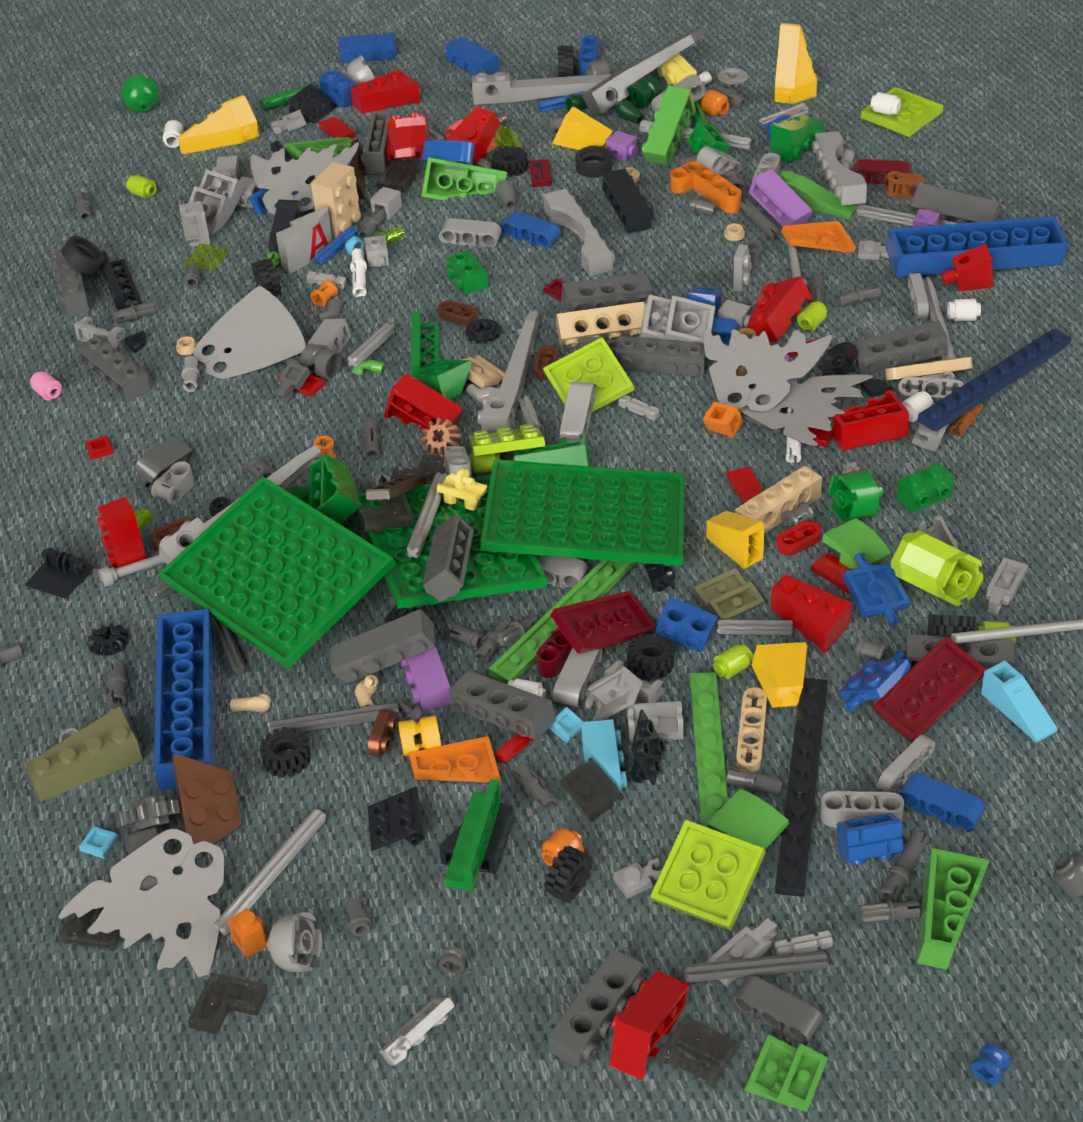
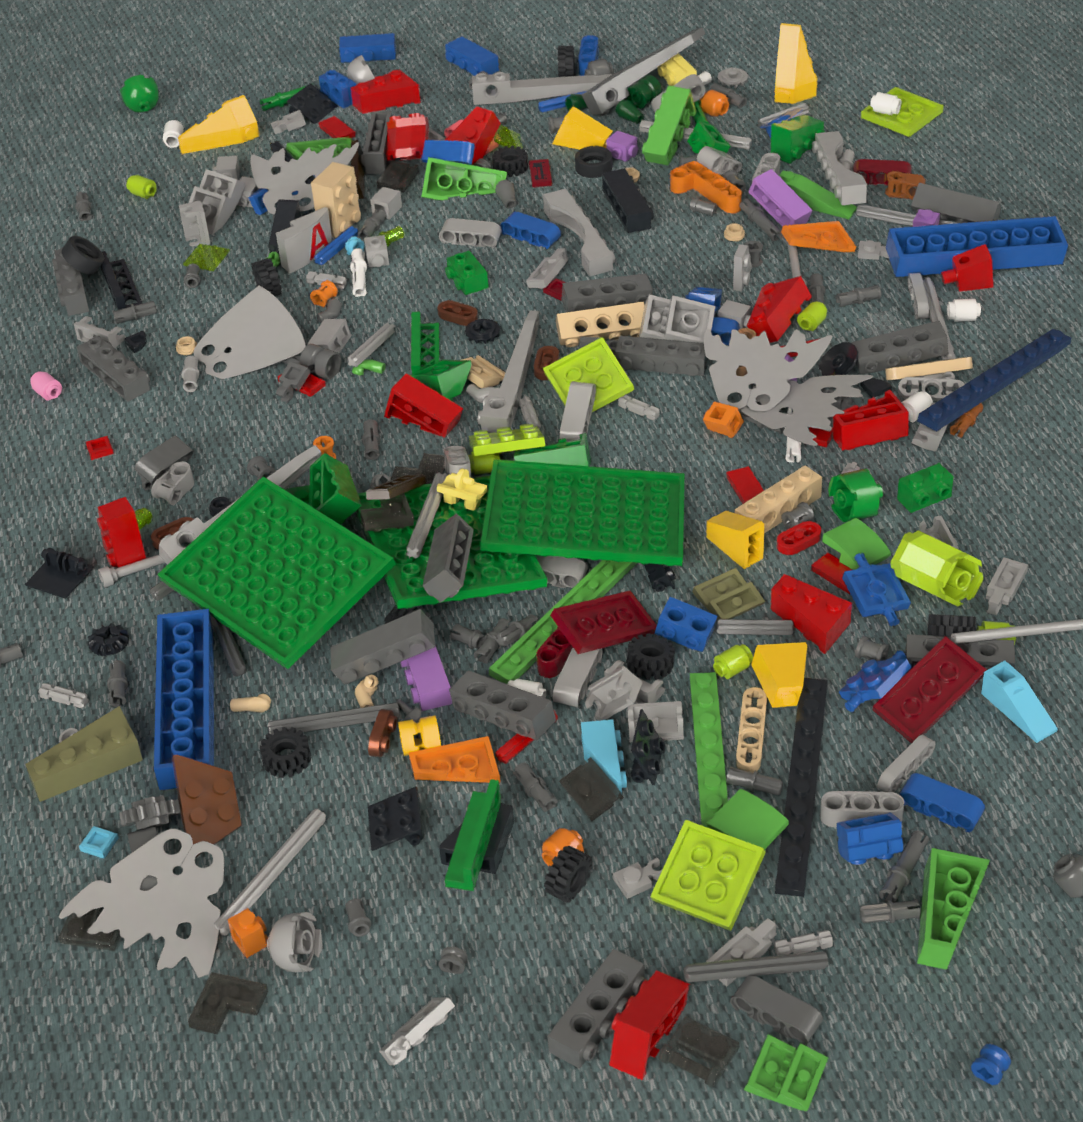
nougat gear [421,418,461,458] -> none
medium azure tile [549,707,584,743] -> none
none -> light grey axle [39,683,89,708]
none -> light grey hinge [526,248,569,289]

